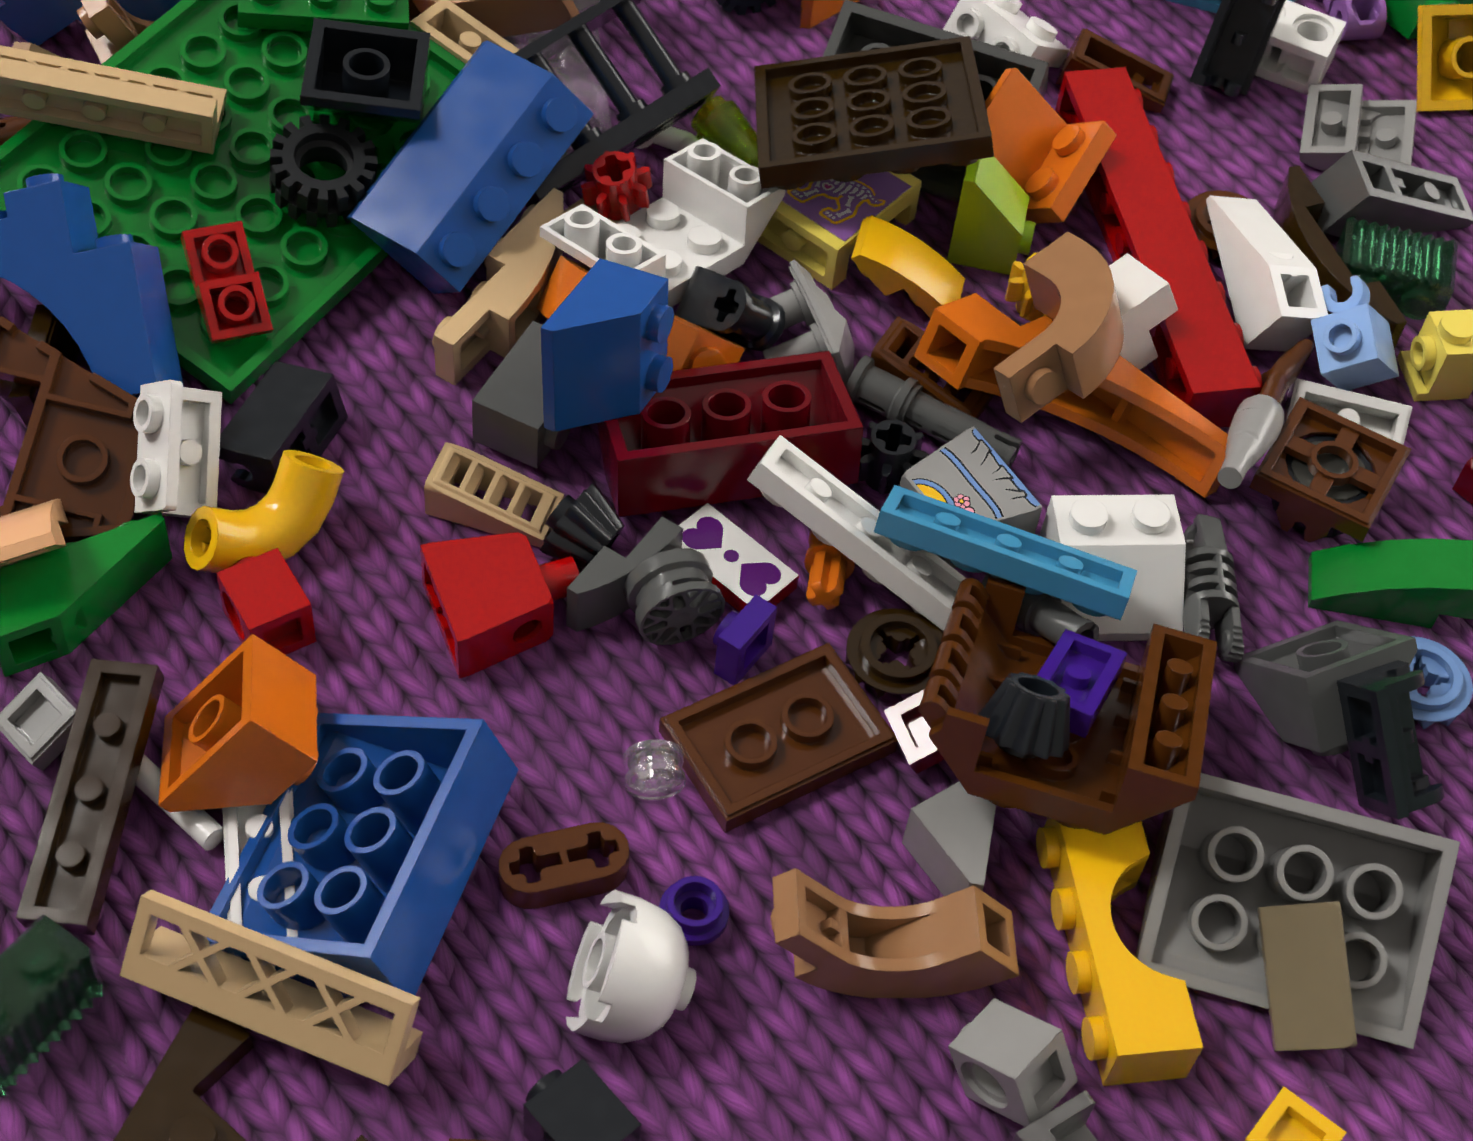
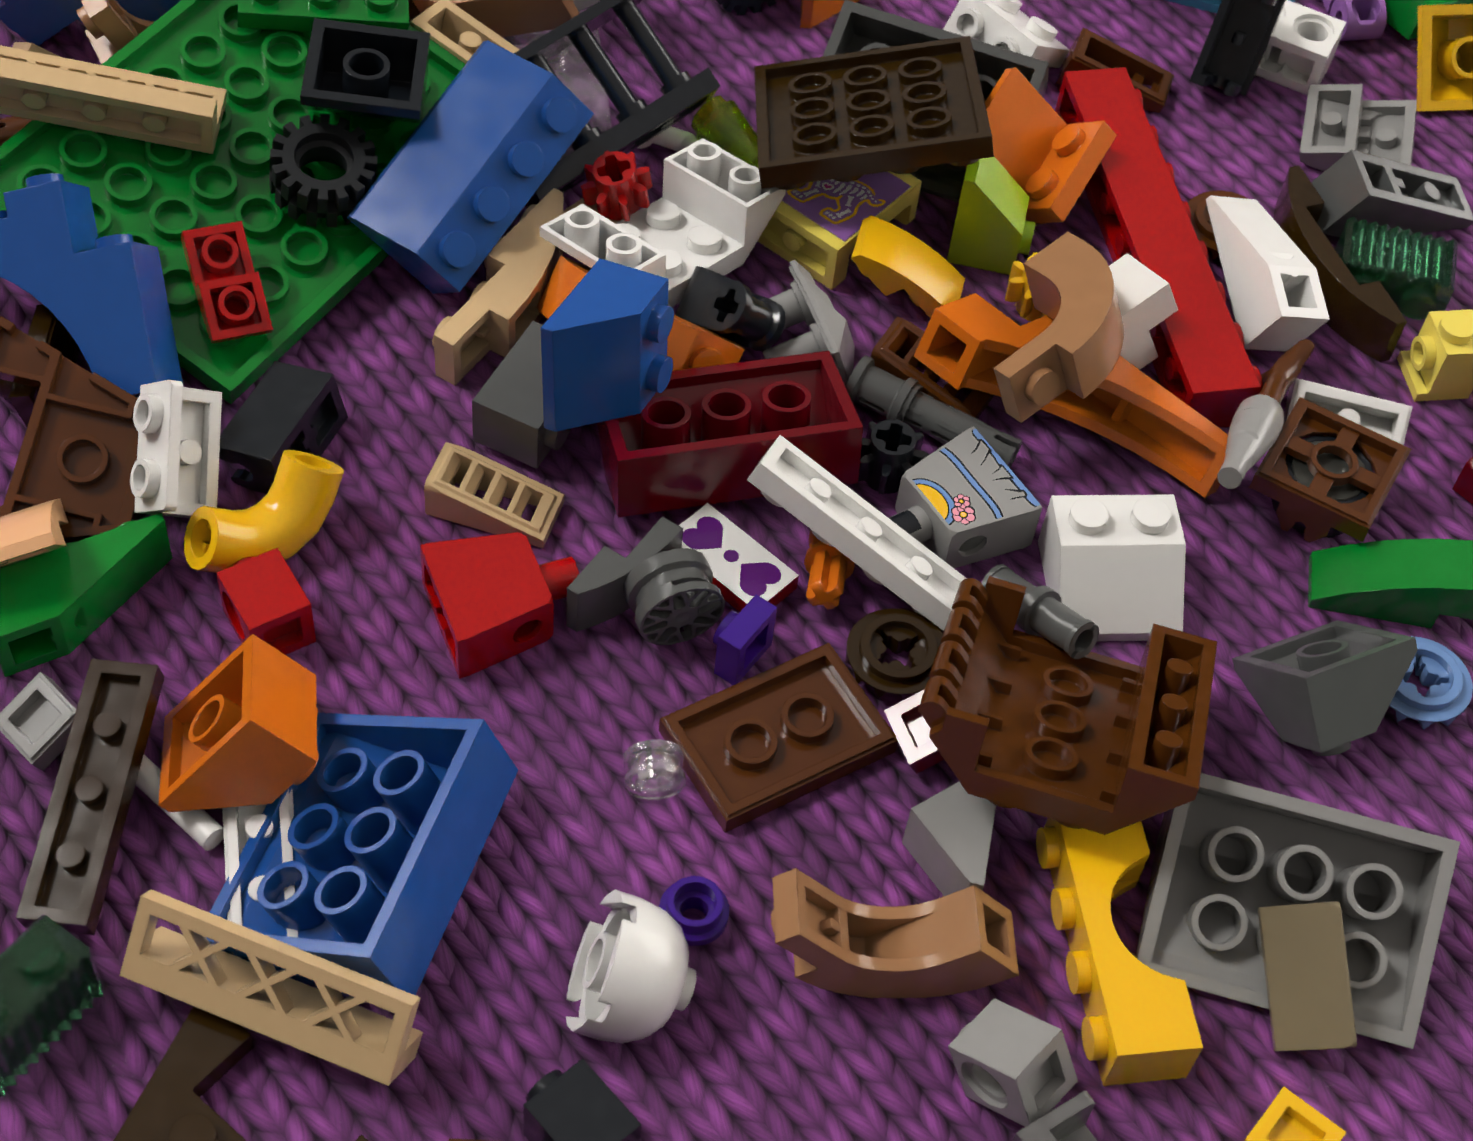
reddish brown beam [499,822,629,909] -> none
black piece [540,483,625,569] -> none
dark azure plate [874,485,1137,620] -> none
black piece [978,672,1070,759] -> none
dark purple plate [1037,629,1127,738] -> none
dark grey hinge [1183,514,1244,663] -> none
light blue brick [1311,275,1399,391] -> none
black hinge [1337,660,1445,820] -> none

